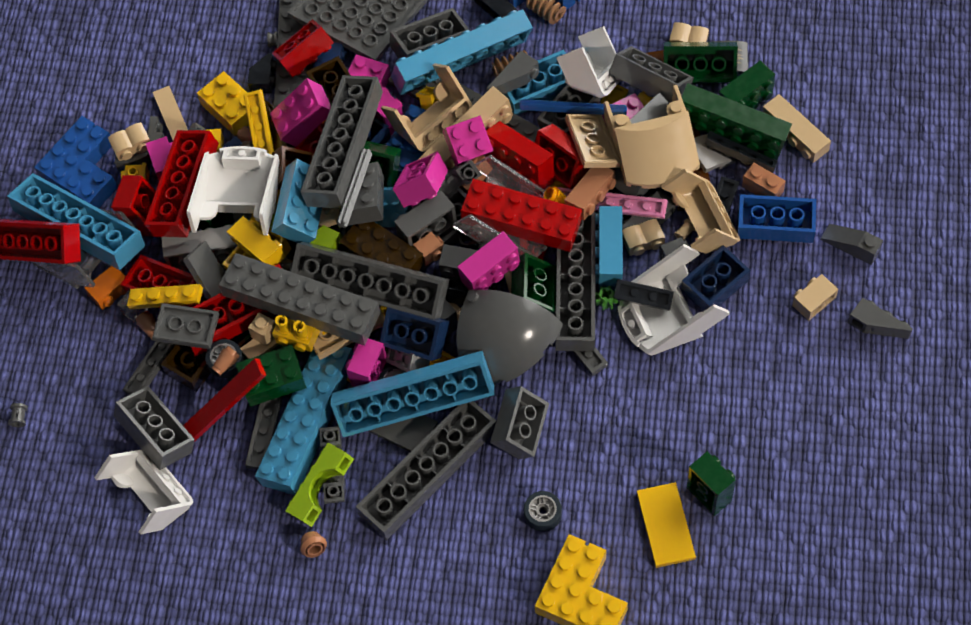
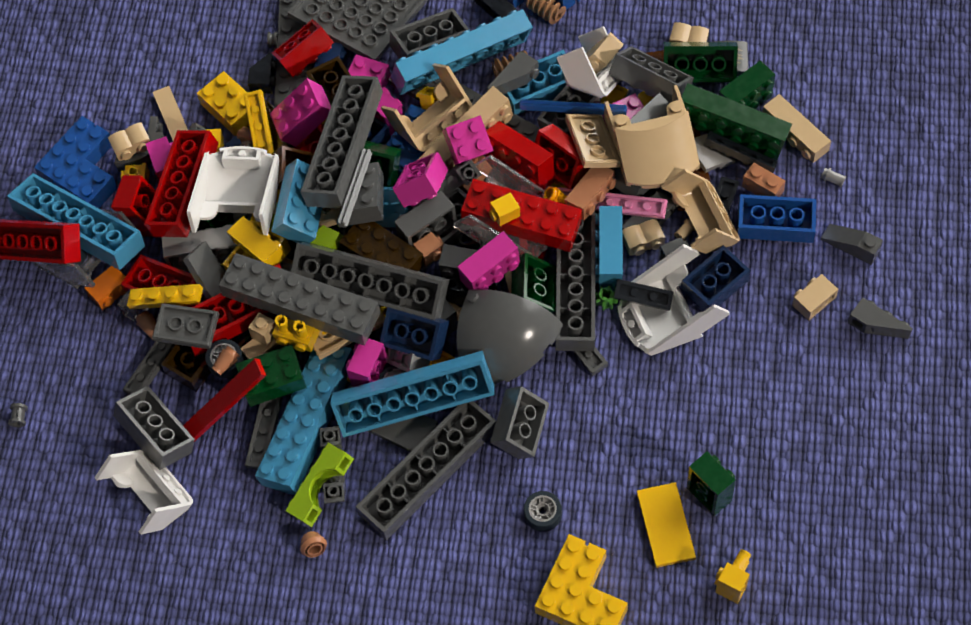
none -> yellow brick [489,192,520,226]
none -> tan slope [586,32,623,74]
none -> yellow brick [714,549,751,604]
none -> light grey pin [821,168,846,187]

